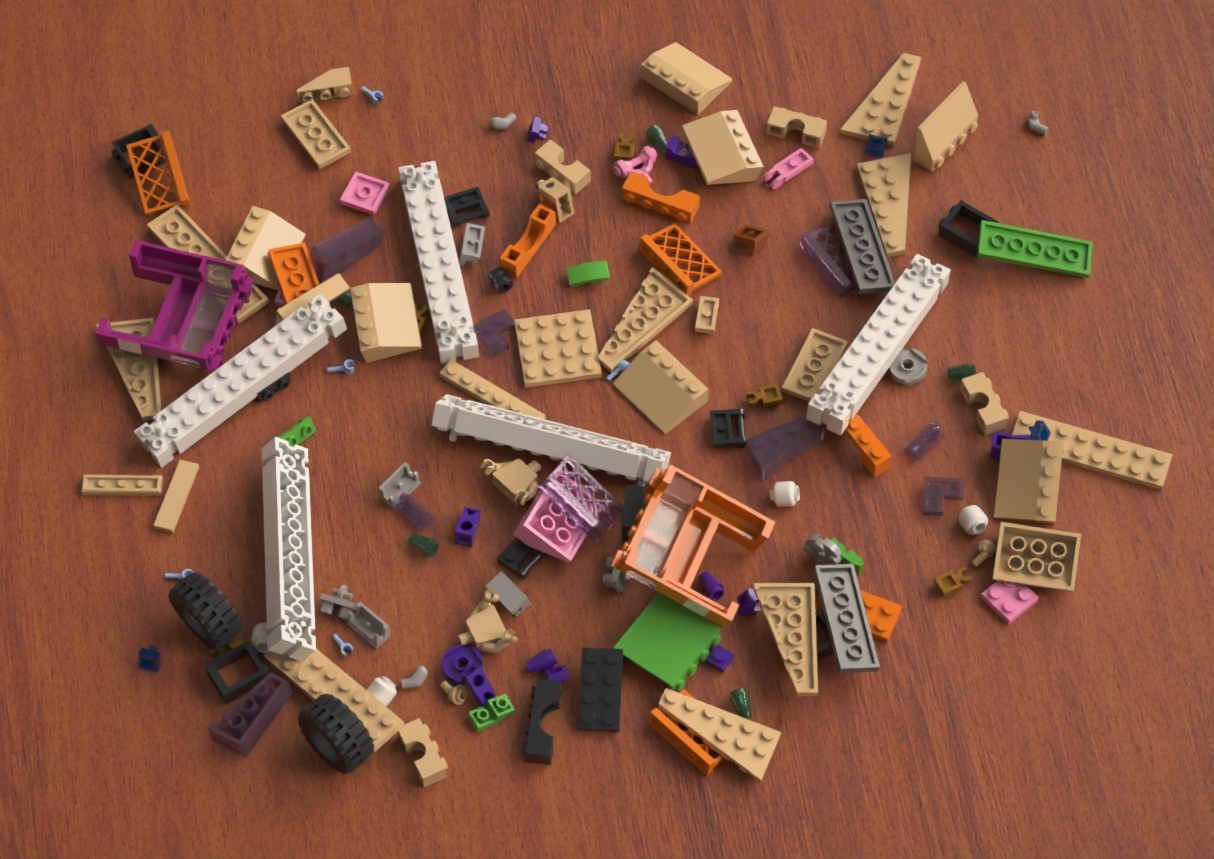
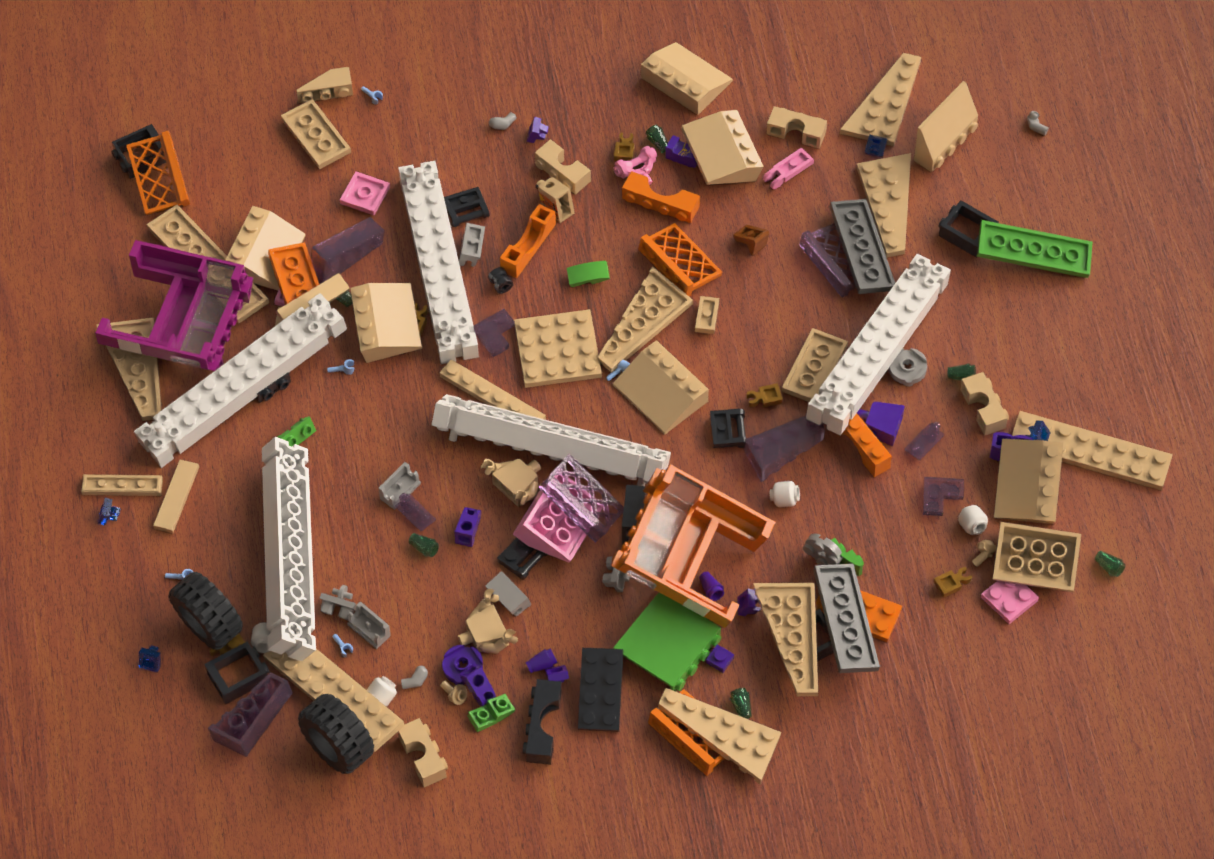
none -> clear blue tile [98,498,121,525]
none -> dark purple torso [857,402,905,446]
none -> clear green cone [1095,551,1126,577]

